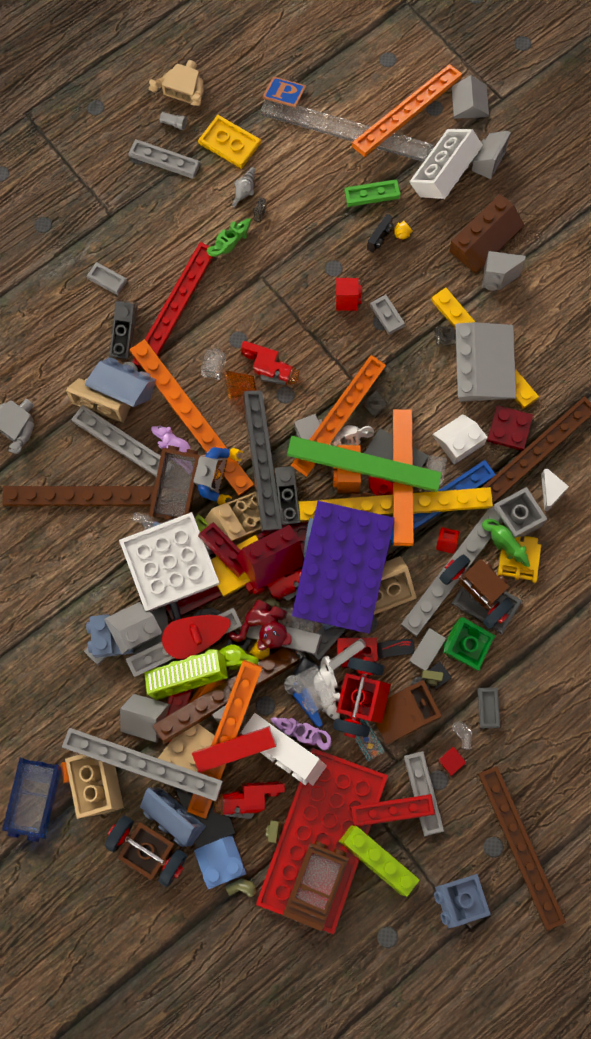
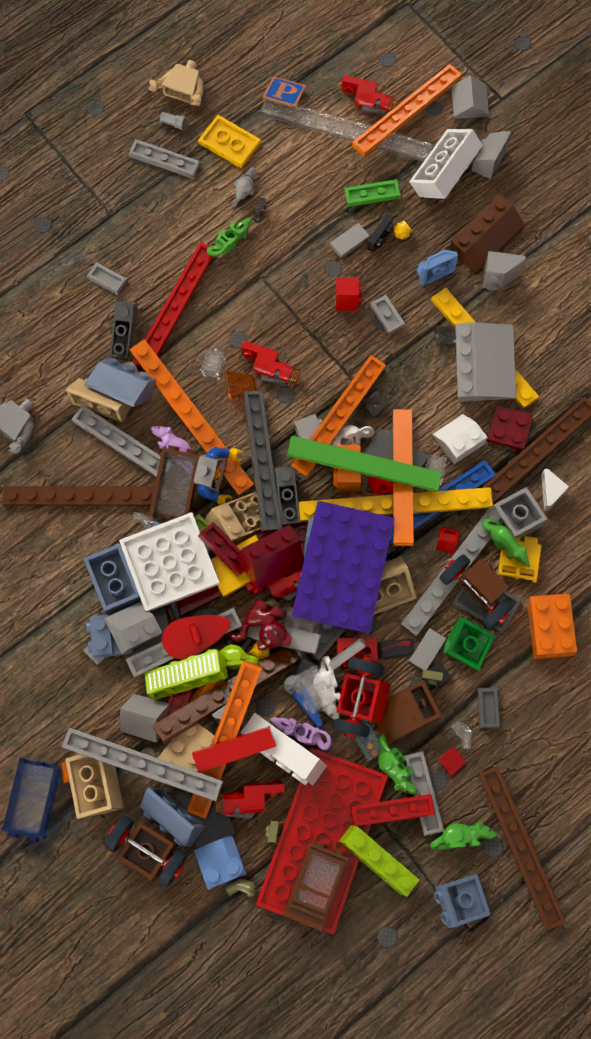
none -> sand blue brick [83,543,142,615]
none -> light grey tile [330,223,370,258]
none -> red plate [342,75,399,115]
none -> bright green animal [378,734,417,795]
none -> medium blue slope [416,250,458,287]
none -> bright green animal [430,822,497,850]
none -> orange brick [527,594,577,659]

